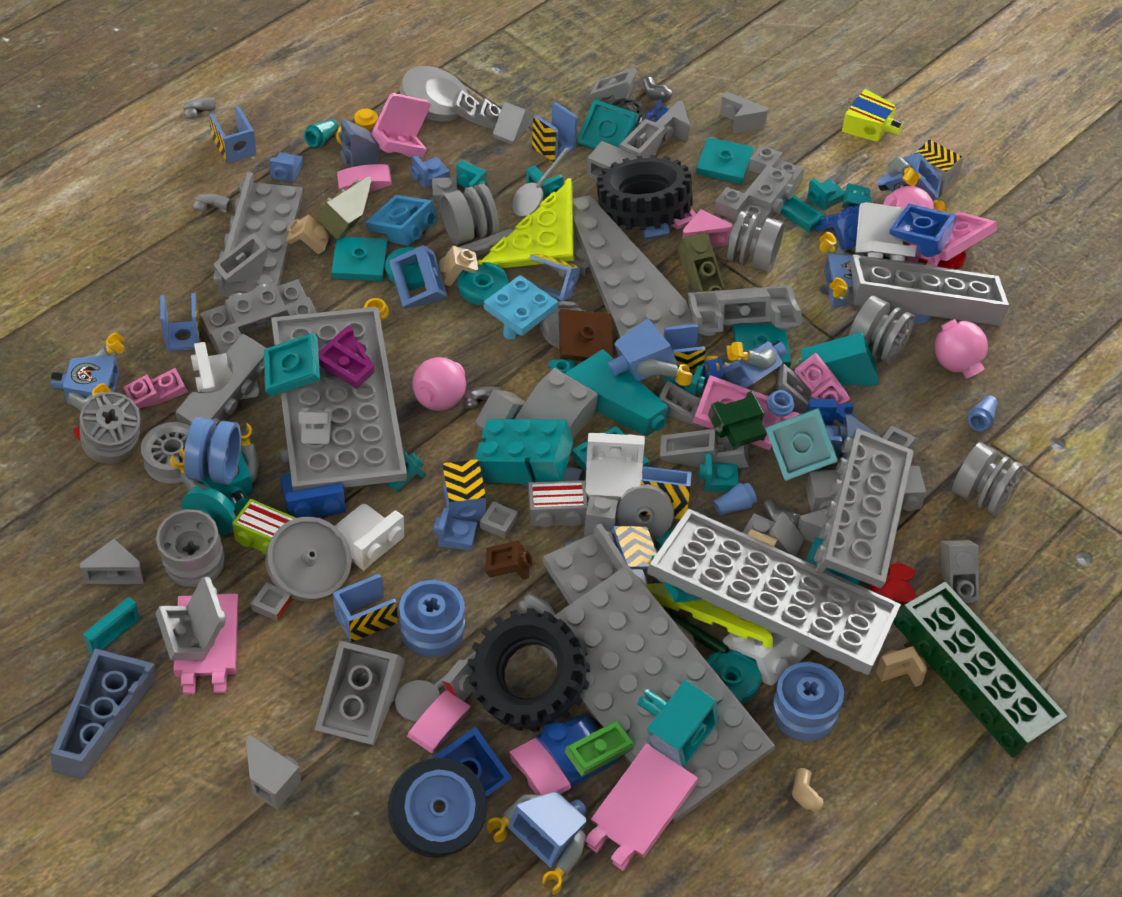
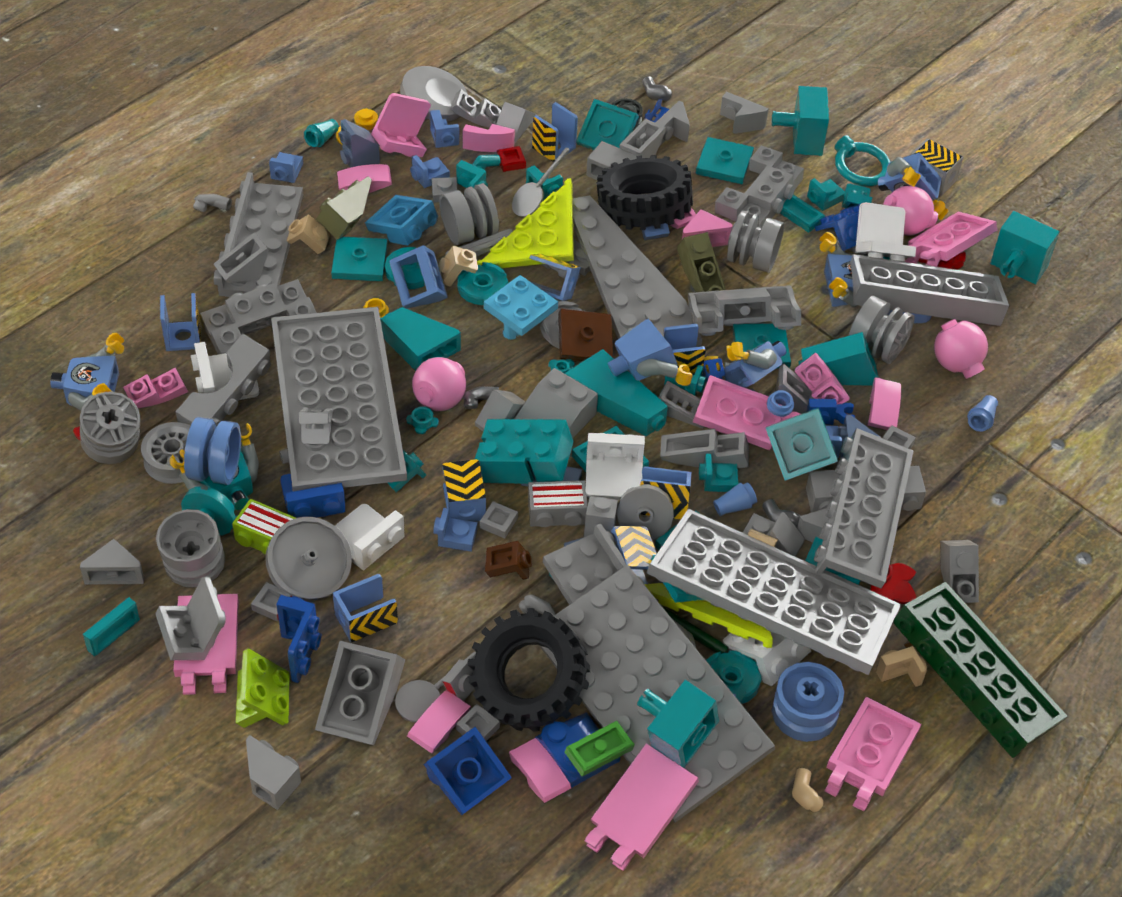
sand blue wedge [51,648,155,780] -> none
light grey arm [183,97,216,118] -> none
medium blue piece [209,106,257,163] -> none
teal plate [264,333,320,397] -> none
magenta wing [318,325,374,389] -> none
wheel [388,758,487,858] -> none
medium blue wheel [399,580,465,657] -> none
torso [487,792,587,895] -> none
light grey slope [590,67,637,100] -> none
dark green piece [708,391,767,449] -> none
neon yellow torso [842,89,903,142] -> none
blue slope [889,203,957,257] -> none
light grey wheel [952,442,1024,516] -> none
none -> lime bracket [236,649,290,728]
none -> blue bracket [276,595,322,683]
none -> teal slope [380,307,461,371]
none -> teal plate [406,407,439,434]
none -> medium blue bracket [430,110,460,148]
none -> light grey plate [456,704,500,741]
none -> bright pink slope [463,124,515,152]
none -> teal arm [472,154,500,170]
none -> red tile [497,146,526,172]
none -> teal brick [771,86,829,156]
none -> bright pink tile [825,697,922,811]
none -> teal piece [834,135,891,187]
none -> bright pink slope [868,377,901,430]
none -> teal brick [990,211,1060,285]

